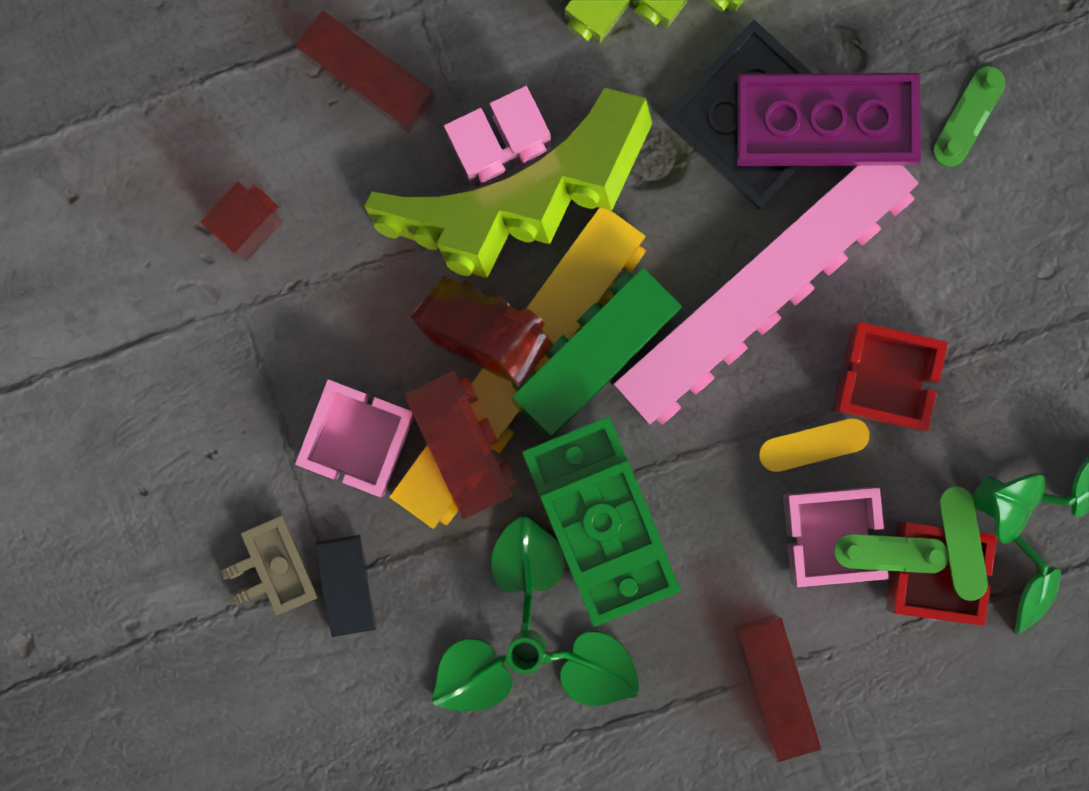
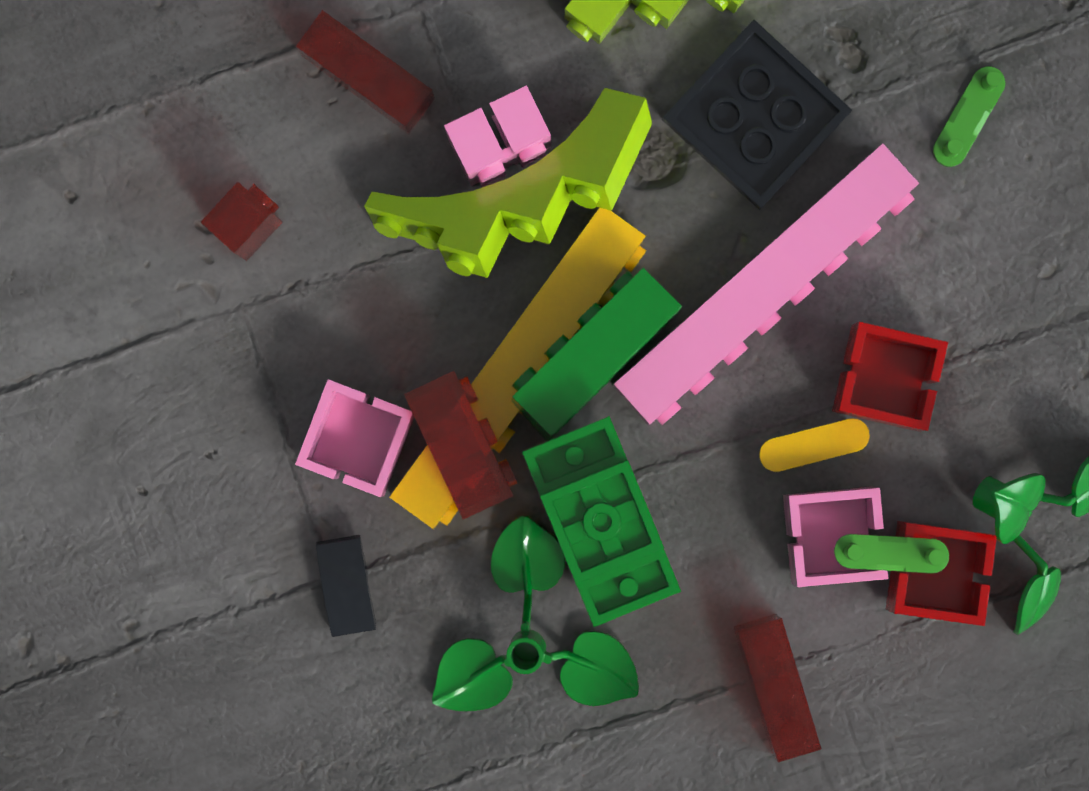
dark tan hinge [220,515,319,616] -> none
clear red brick [410,276,553,386] -> none
magenta tile [737,73,921,166] -> none
bright green piece [939,487,988,601] -> none

